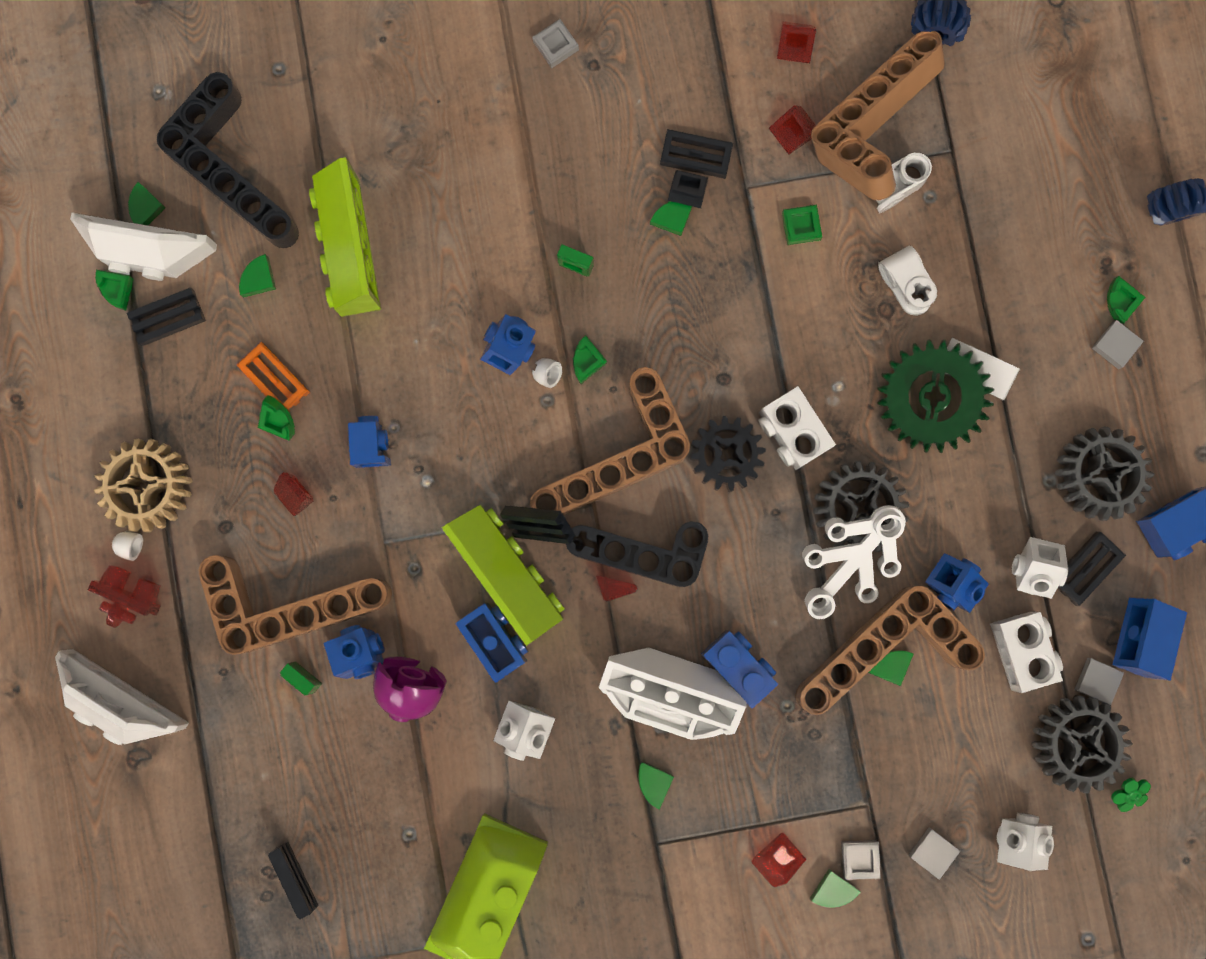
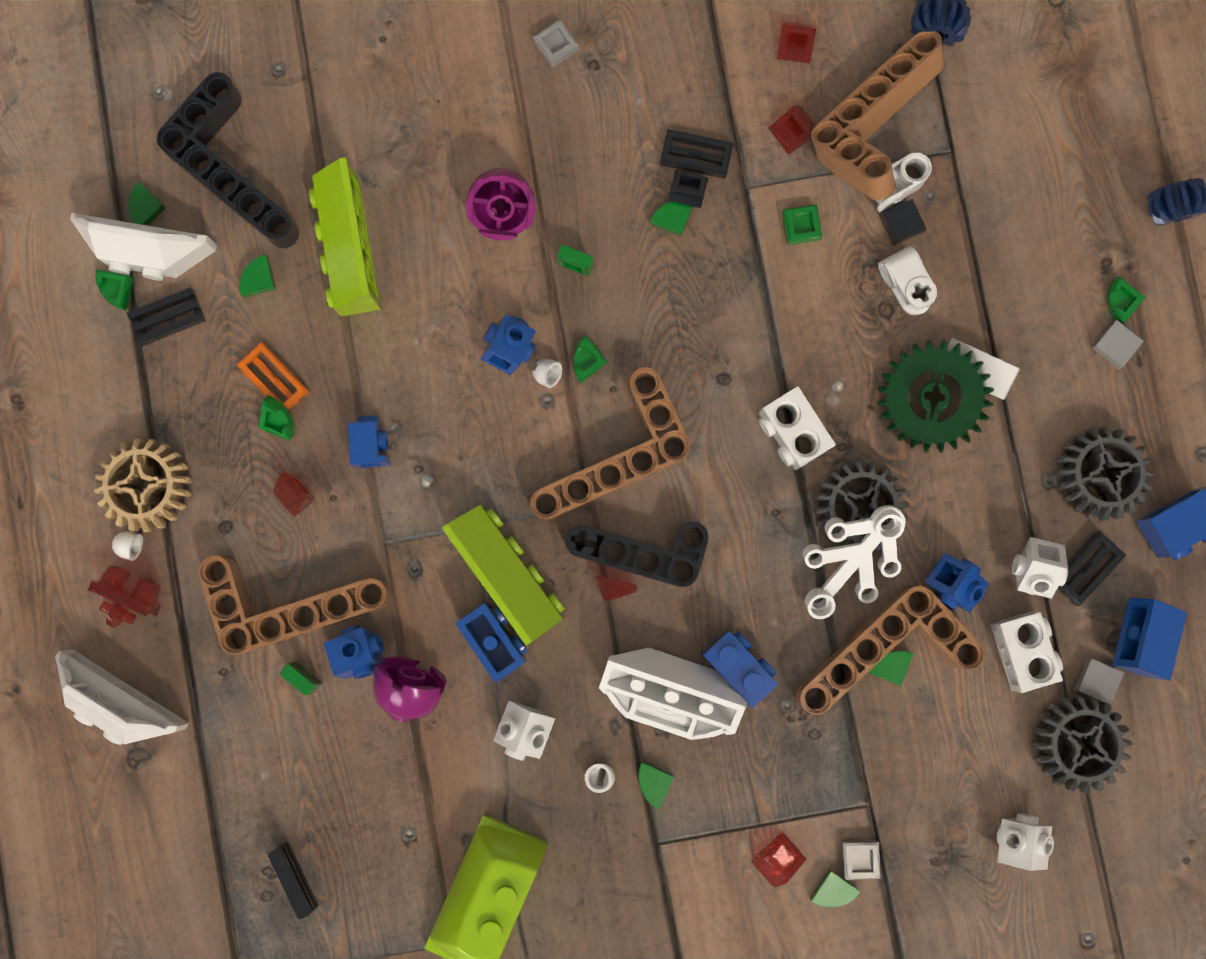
black tile [500,506,575,544] -> none
black gear [689,416,766,492] -> none
light grey tile [908,827,960,880] -> none
green plant [1111,778,1151,812] -> none
none -> magenta cylinder [466,168,535,241]
none -> white hinge [585,763,615,793]
none -> black tile [879,199,927,246]

